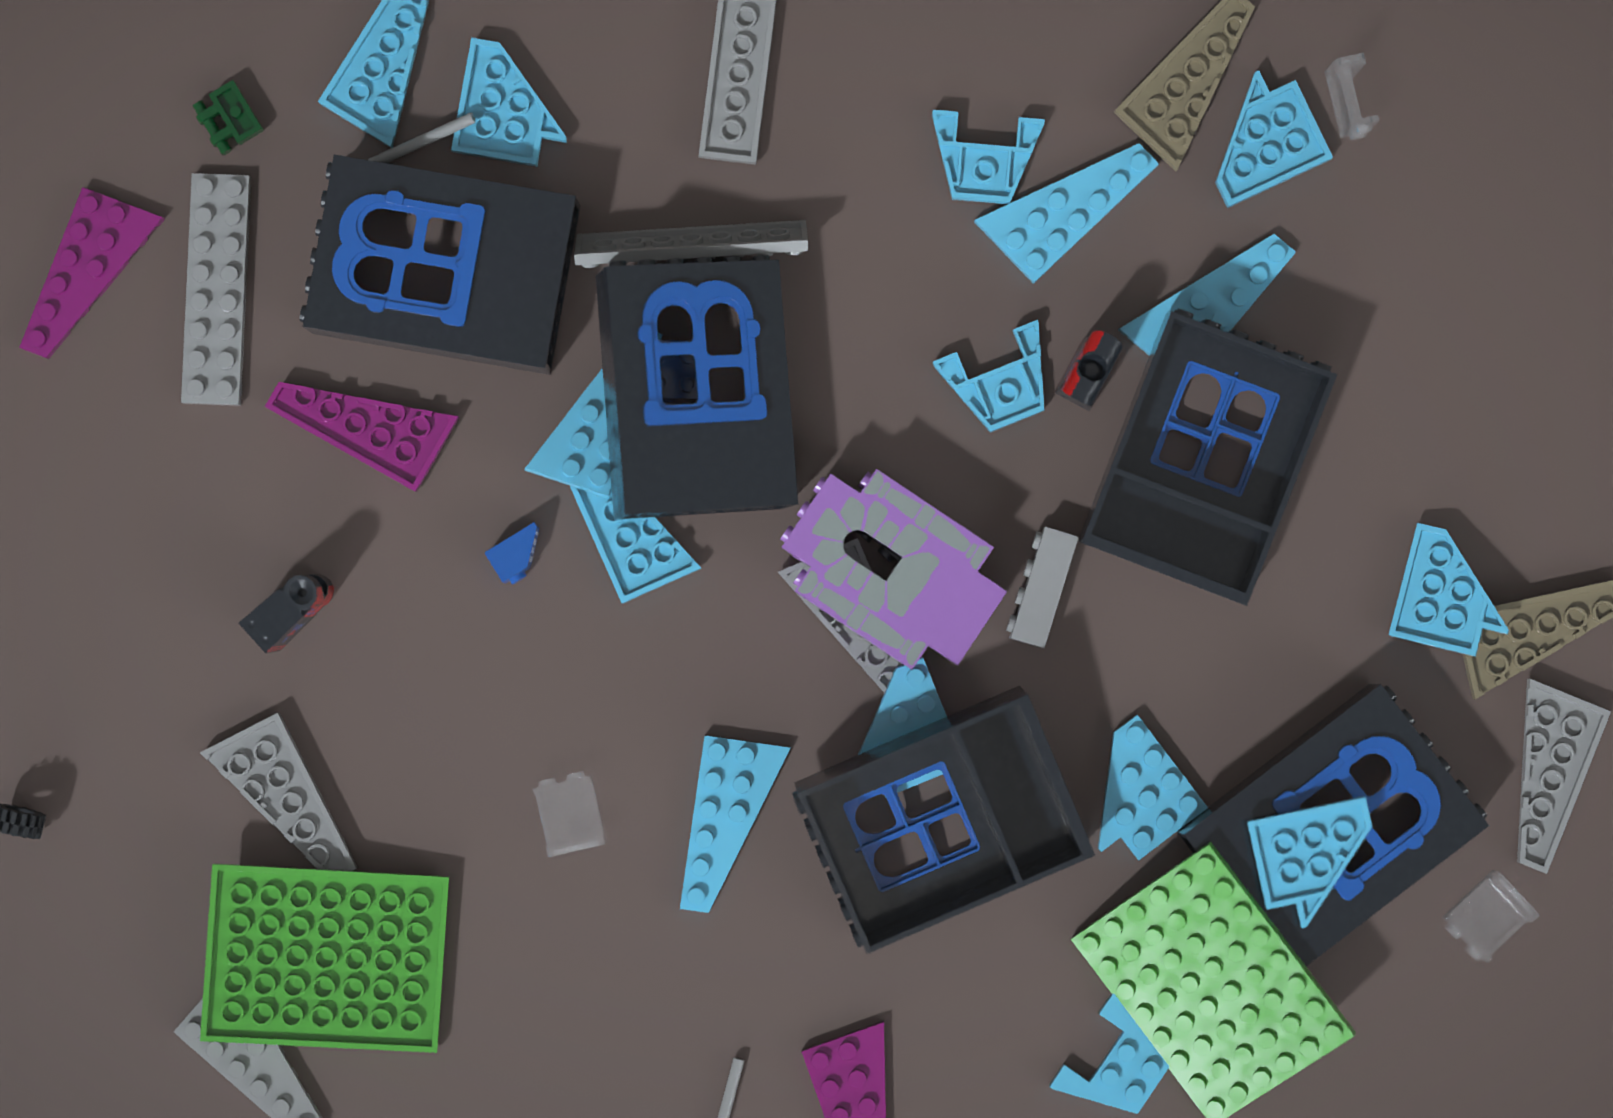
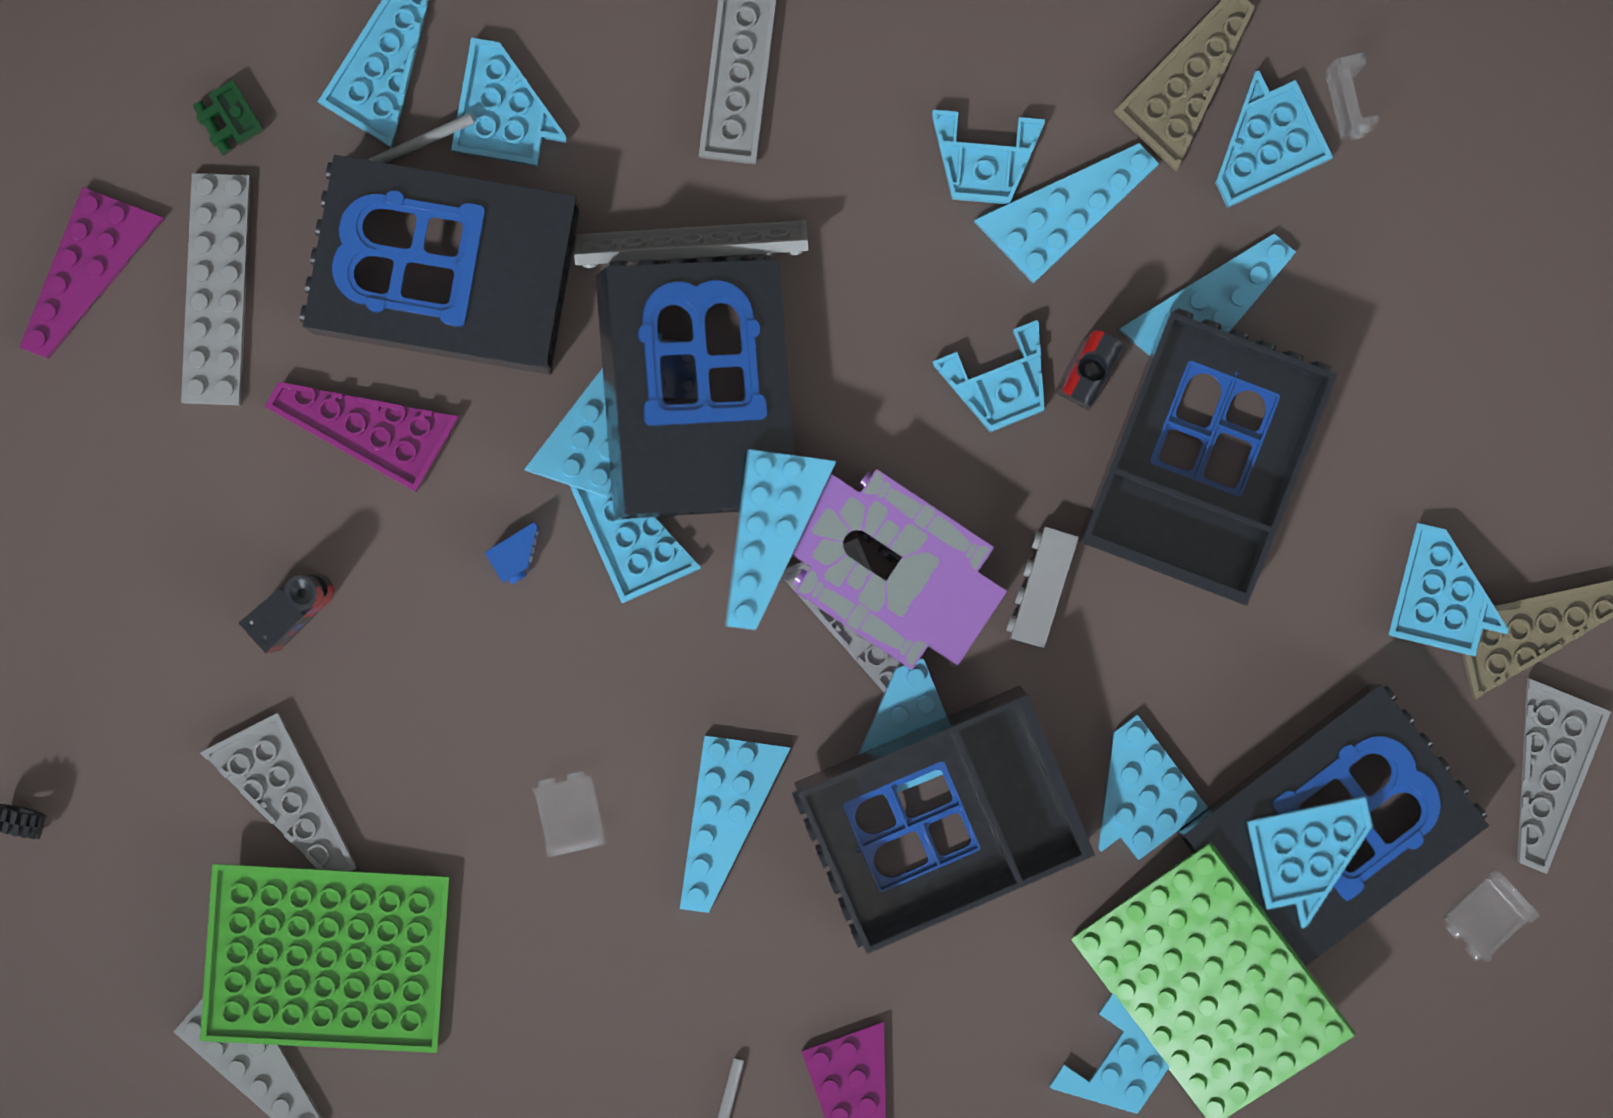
none -> medium azure wing [725,450,836,630]

